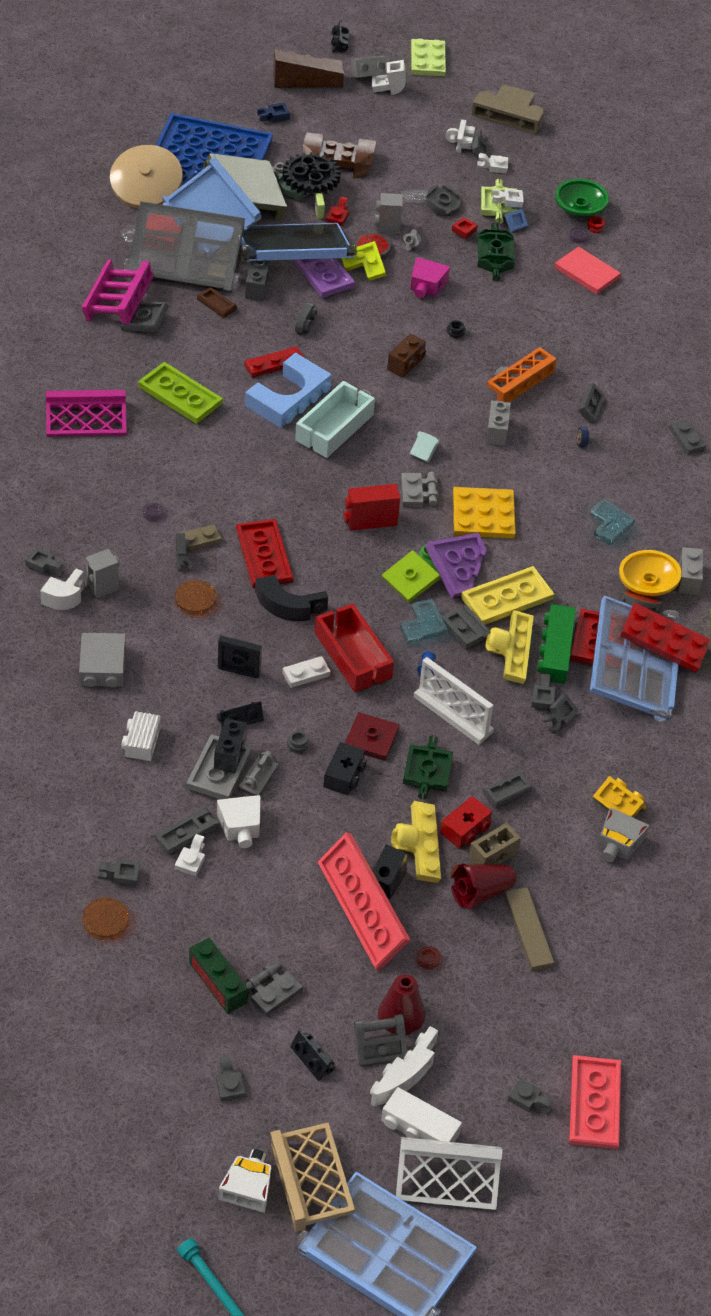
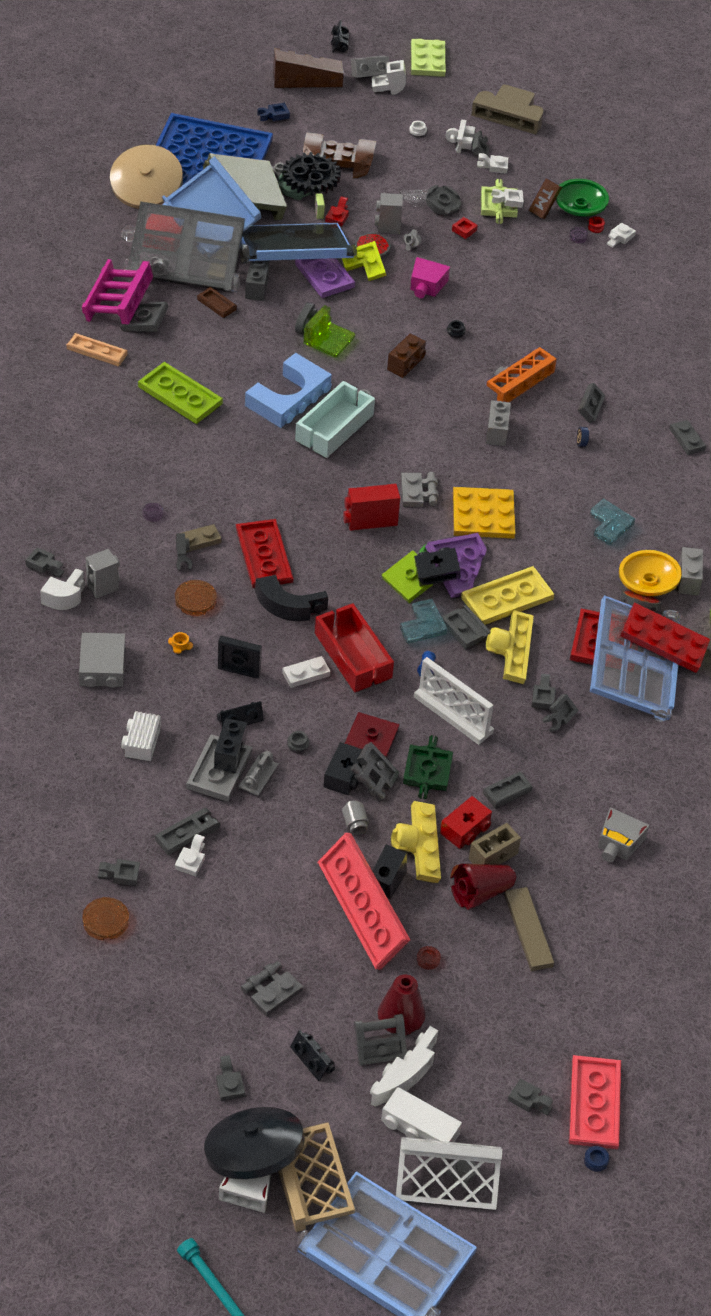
dark pink fence [46,390,127,437] -> none
dark green brick [189,937,248,1014] -> none
white torso [217,795,260,848] -> none
red plate [244,346,304,378] -> none
light aqua tile [410,431,440,463] -> none
dark green plate [477,222,515,281] -> none
medium blue tile [504,209,528,232] -> none
green brick [537,604,576,684] -> none
coral tile [554,246,621,295] -> none
yellow bracket [593,776,647,818] -> none
none -> light nougat tile [67,333,127,366]
none -> light grey plate [151,257,170,276]
none -> light orange plate [168,632,193,654]
none -> black dish [204,1107,305,1179]
none -> clear neon green bracket [304,305,355,357]
none -> light grey brick [342,800,369,835]
none -> flat silver plate [350,742,400,800]
none -> white plate [409,121,427,136]
none -> black brick [414,547,461,587]
none -> reddish brown tile [529,178,562,219]
none -> dark blue tile [584,1146,610,1172]
none -> white plate [607,223,636,248]

